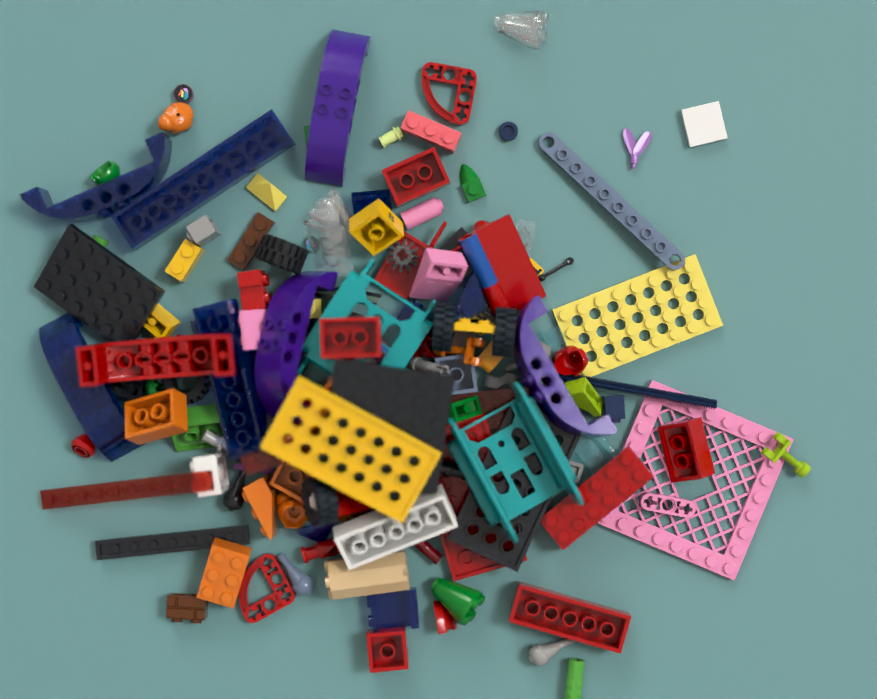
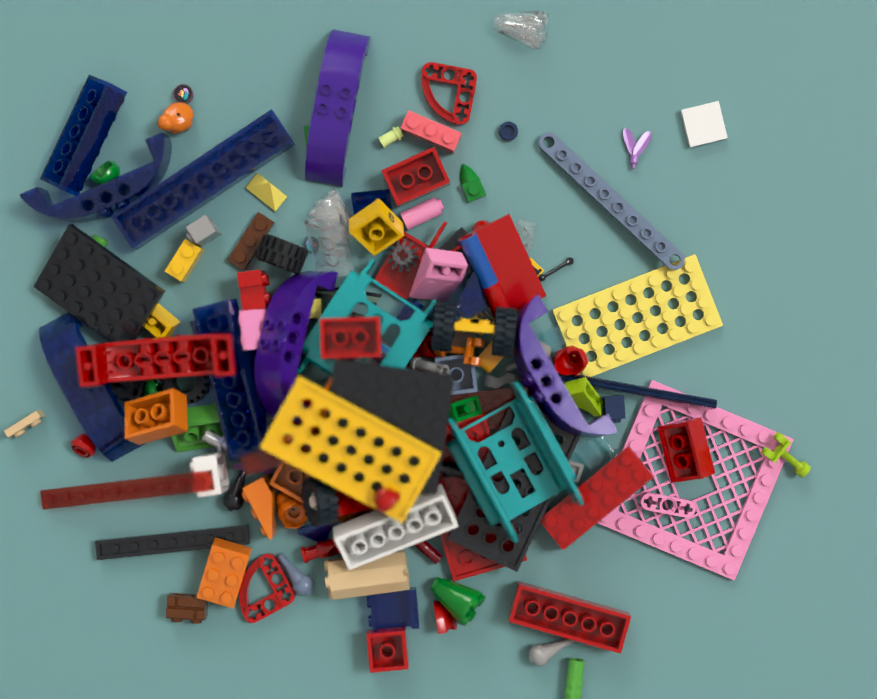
none -> tan plate [4,410,45,438]
none -> clear blue brick [40,75,127,197]
none -> red cone [374,487,400,513]

